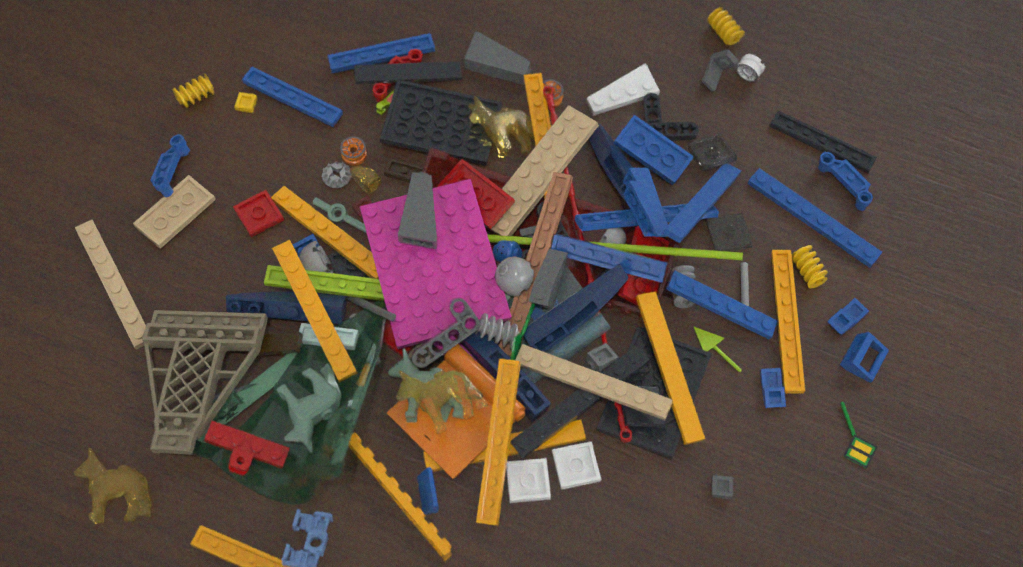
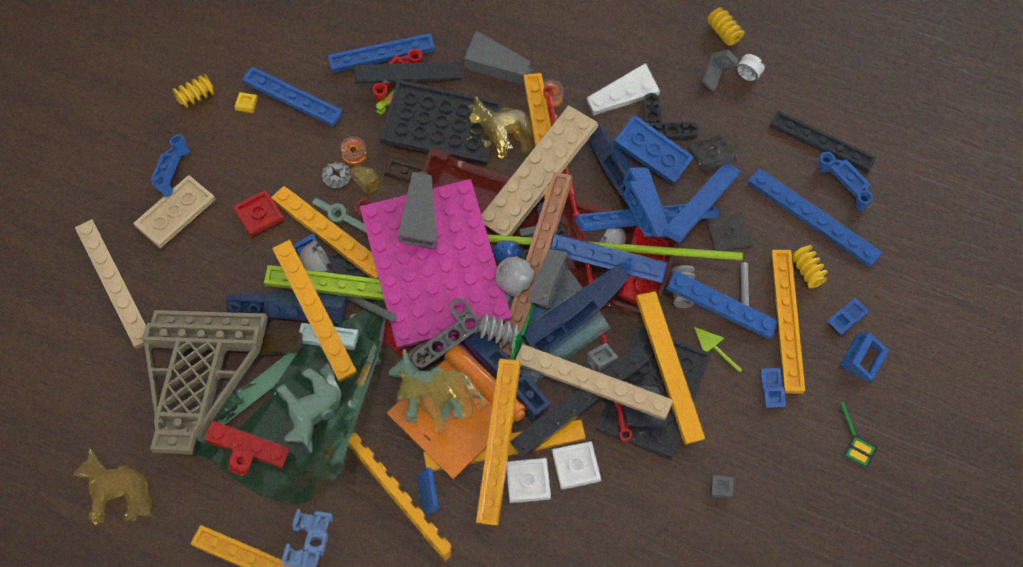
red plate [438,159,516,229] -> none

